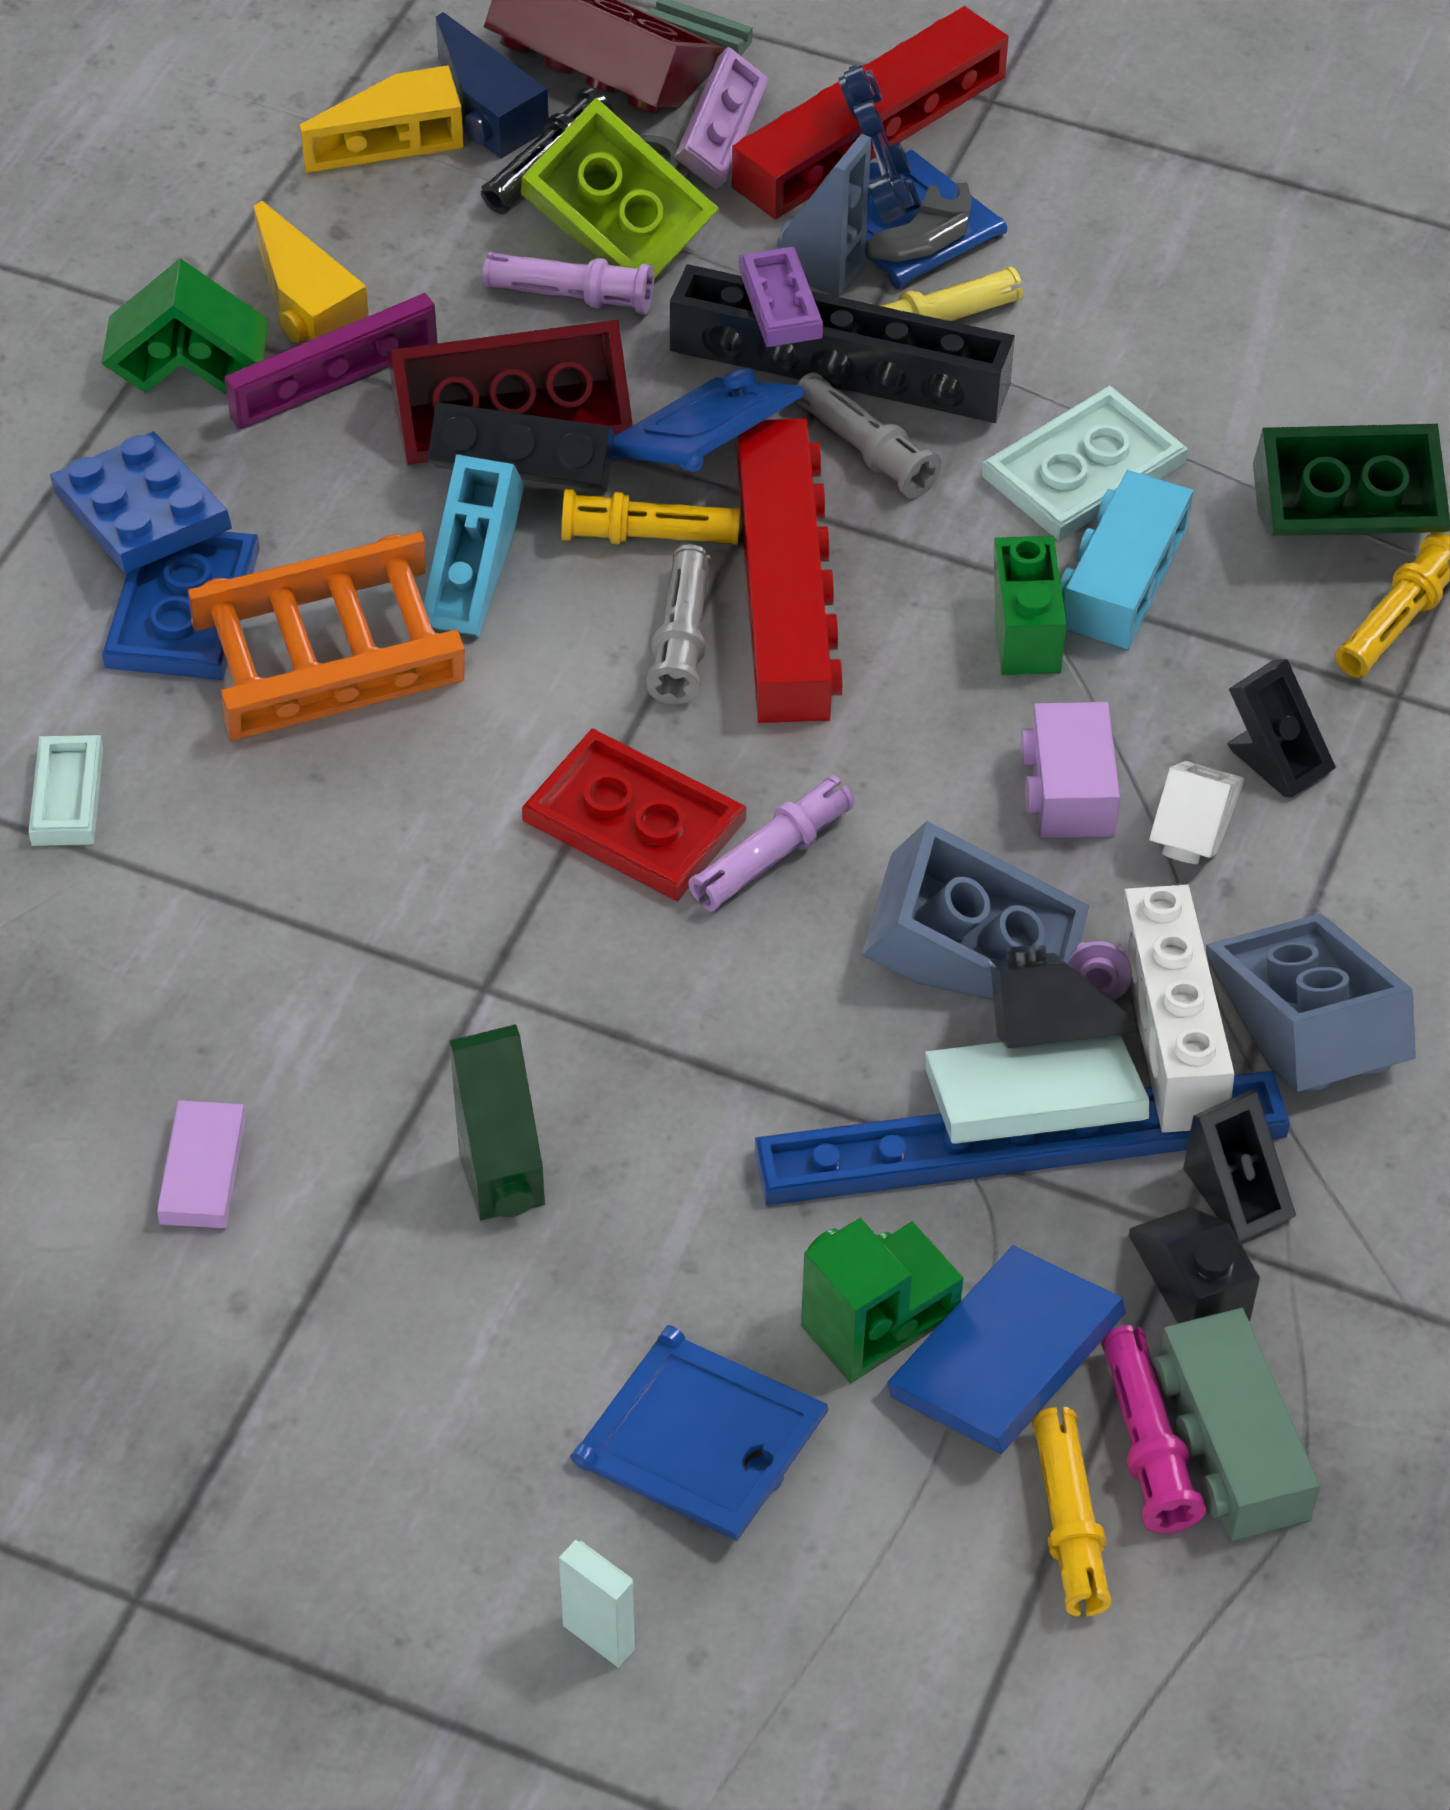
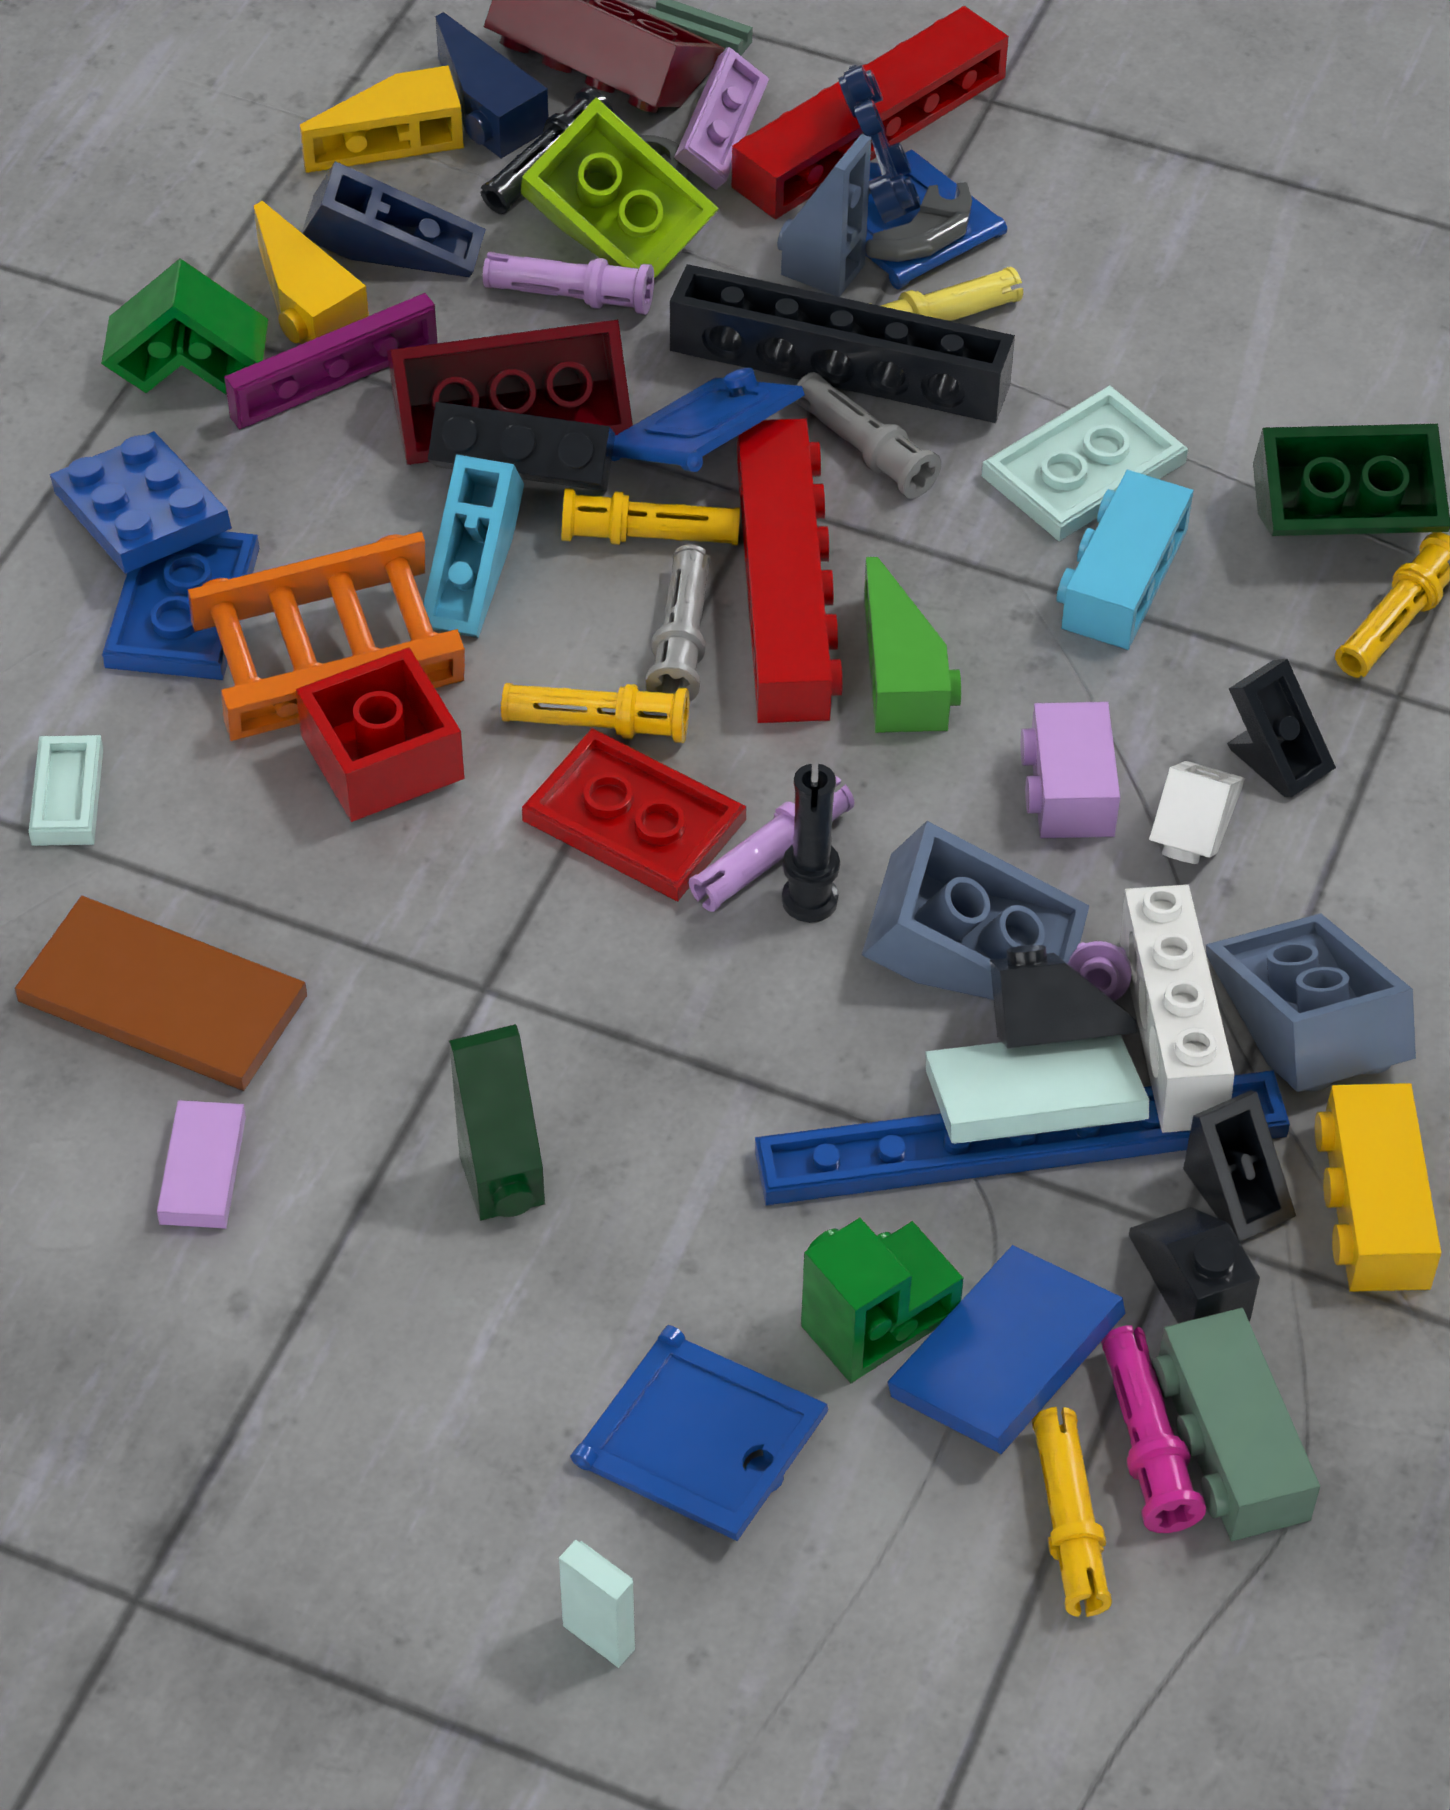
medium lavender plate [739,247,823,347] -> none
green slope [994,536,1067,675] -> none
none -> dark orange tile [15,895,307,1091]
none -> red brick [296,647,465,822]
none -> dark blue slope [302,161,486,278]
none -> yellow pin [501,683,690,743]
none -> black pin [782,764,840,923]
none -> bright green slope [864,557,961,733]
none -> yellow brick [1315,1083,1441,1292]

